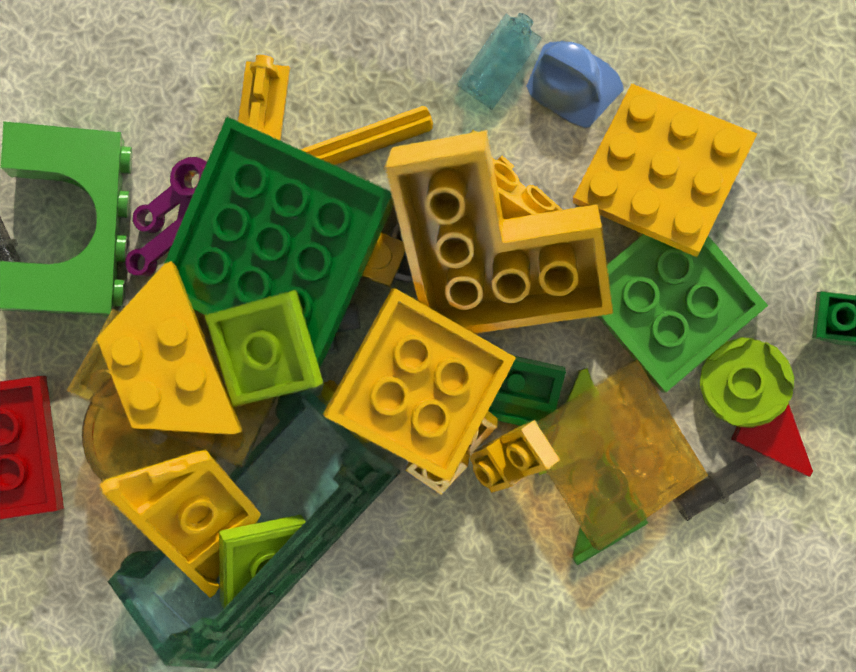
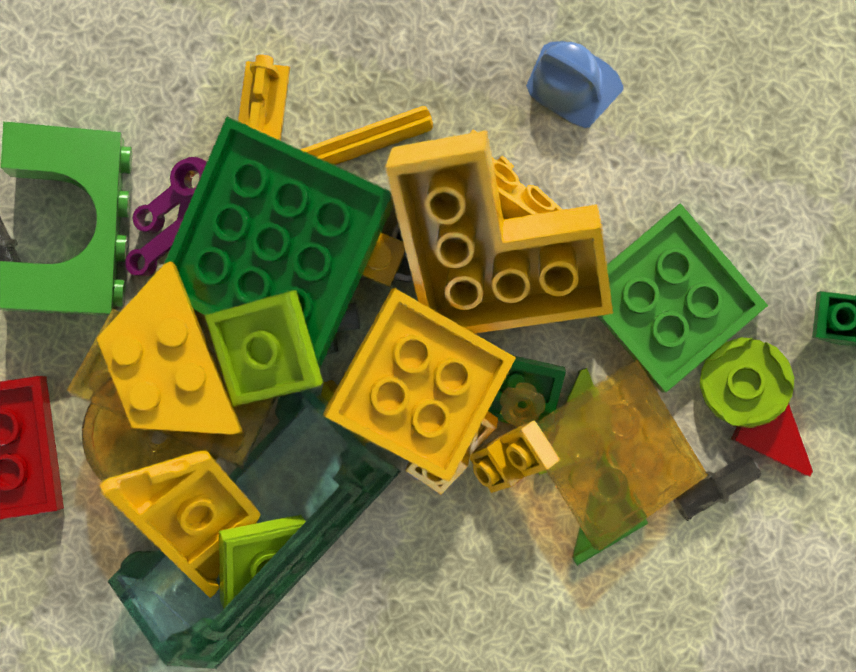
clear light blue hinge [456,13,542,110] -> none
yellow plate [573,83,757,257] -> none
none -> clear yellow plate [500,383,545,427]

